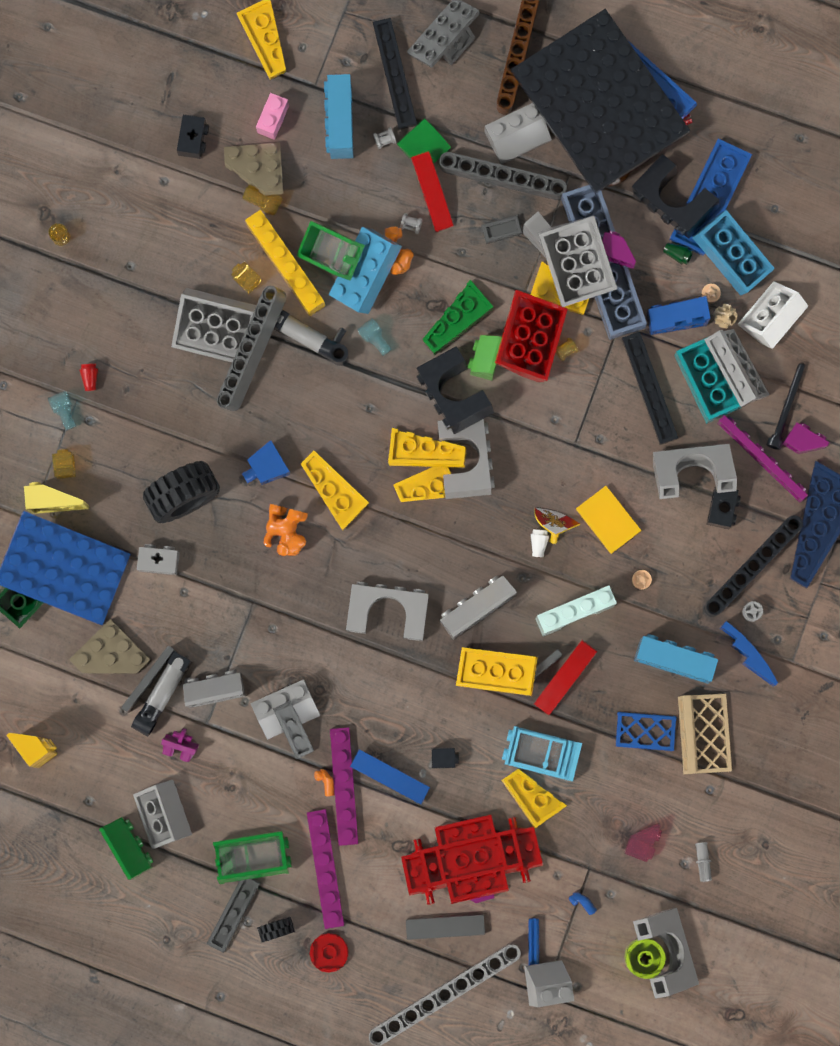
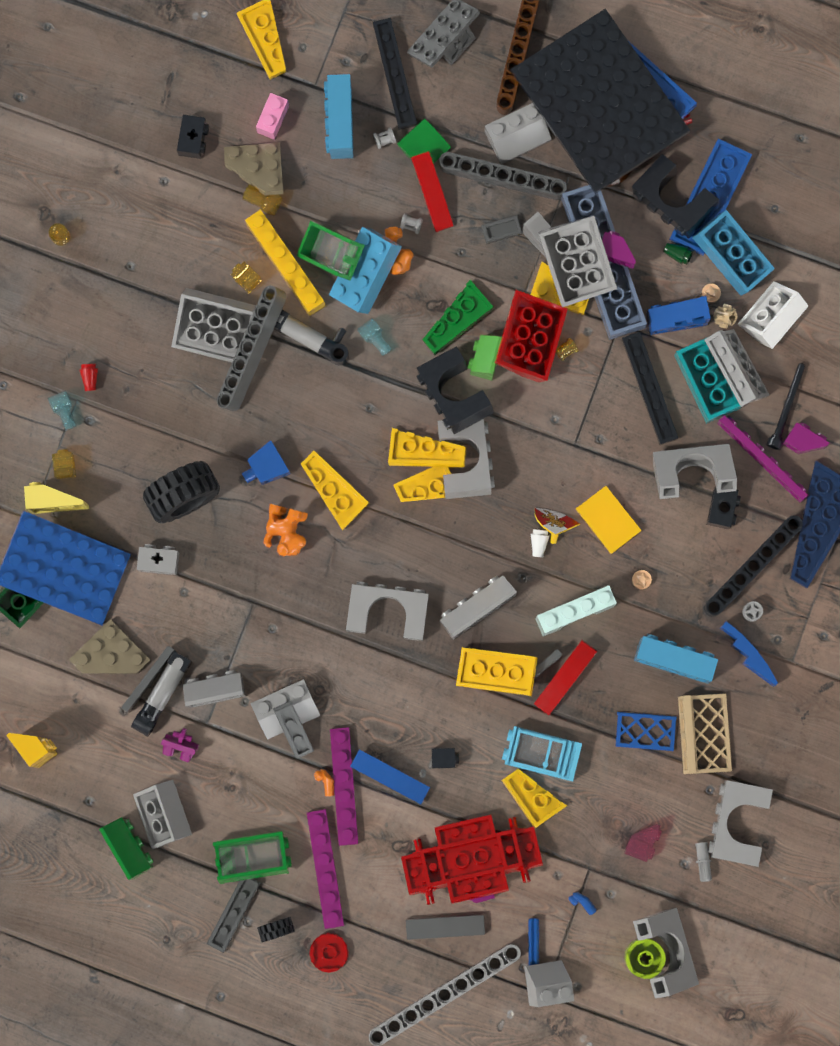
none -> light grey arch [708,780,773,867]

